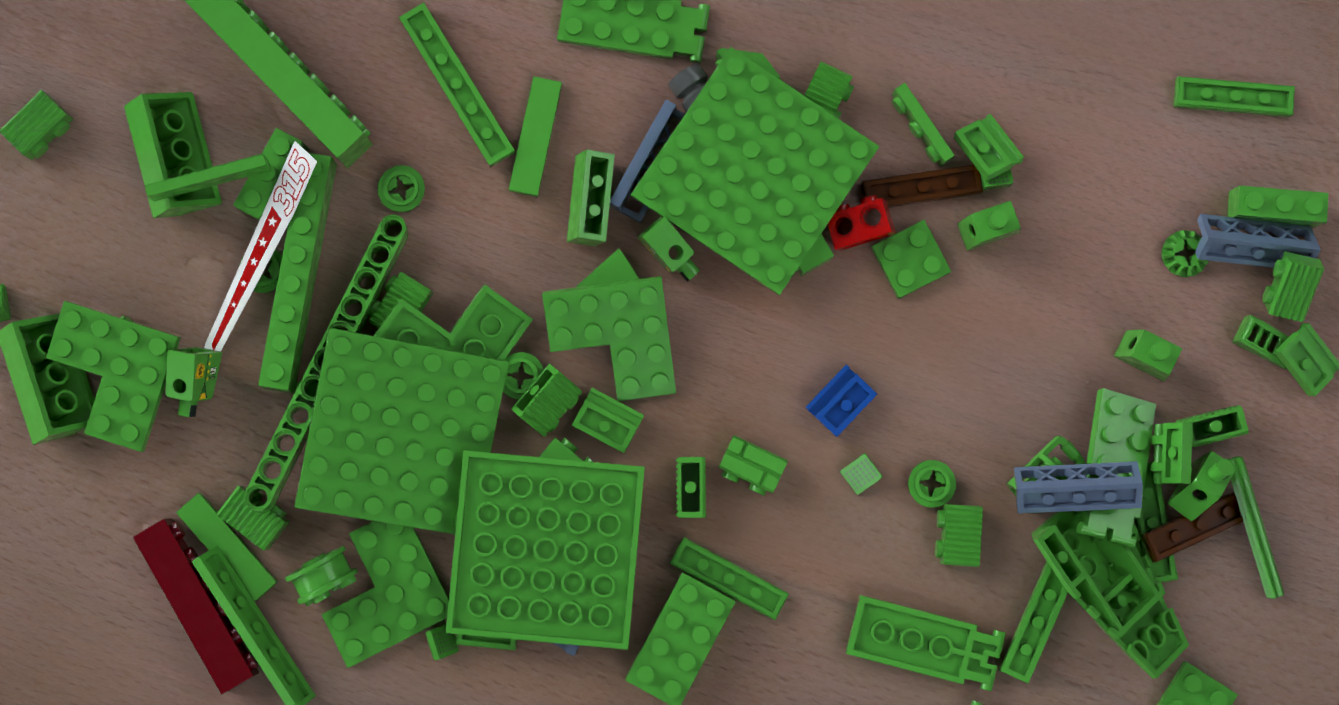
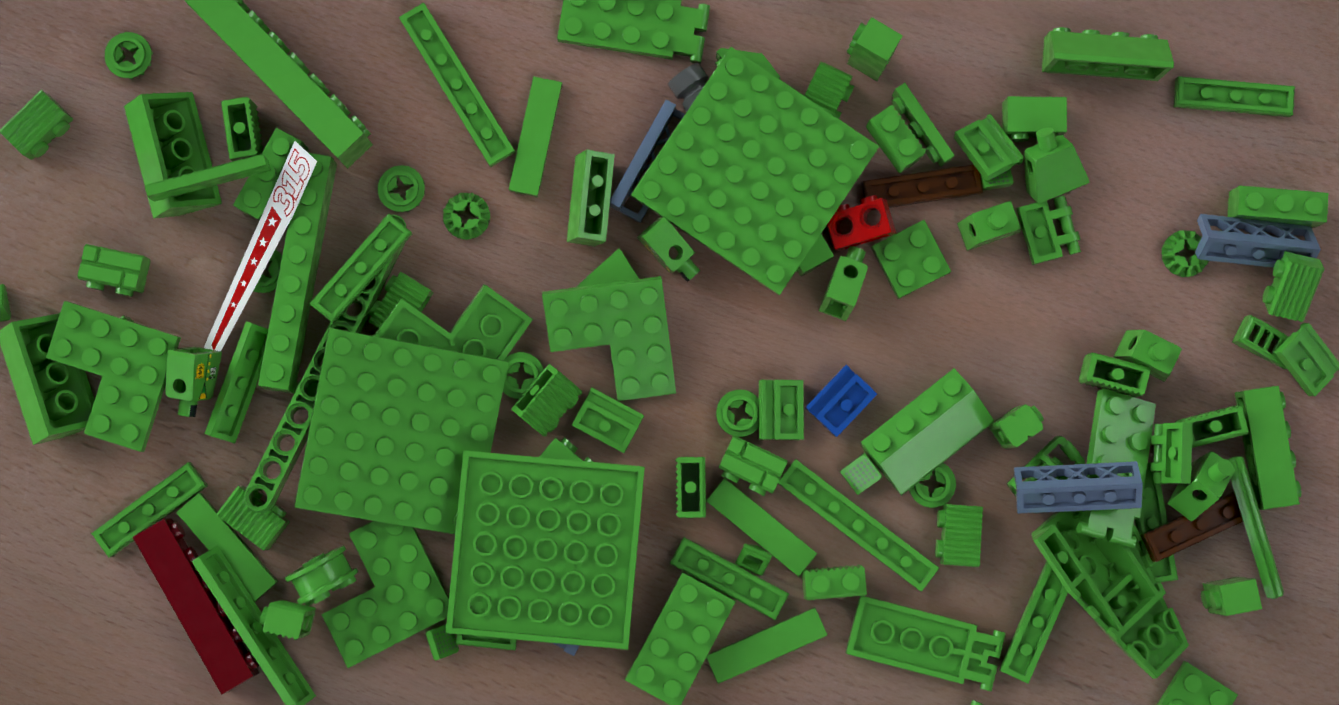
none -> bright green brick [77,244,151,297]
none -> bright green tile [91,462,208,558]
none -> bright green gear [105,32,153,80]
none -> bright green plate [204,321,268,444]
none -> bright green brick [221,97,264,162]
none -> bright green brick [260,600,316,640]
none -> bright green tile [309,214,413,324]
none -> bright green gear [443,193,490,240]
none -> bright green tile [706,478,817,577]
none -> bright green tile [706,607,827,684]
none -> bright green gear [716,390,759,437]
none -> bright green slope [735,544,772,576]
none -> bright green plate [759,380,804,440]
none -> bright green plate [778,459,939,592]
none -> bright green brick [802,565,867,600]
none -> bright green torso [819,246,868,321]
none -> bright green brick [846,17,903,81]
none -> bright green slope [861,368,994,496]
none -> bright green brick [866,105,926,174]
none -> bright green brick [989,404,1044,449]
none -> bright green brick [1002,96,1067,142]
none -> bright green plate [1016,196,1081,265]
none -> bright green torso [1024,127,1090,204]
none -> bright green slope [1042,27,1174,81]
none -> bright green brick [1079,352,1151,397]
none -> bright green brick [1201,577,1262,616]
none -> bright green brick [1235,386,1301,510]

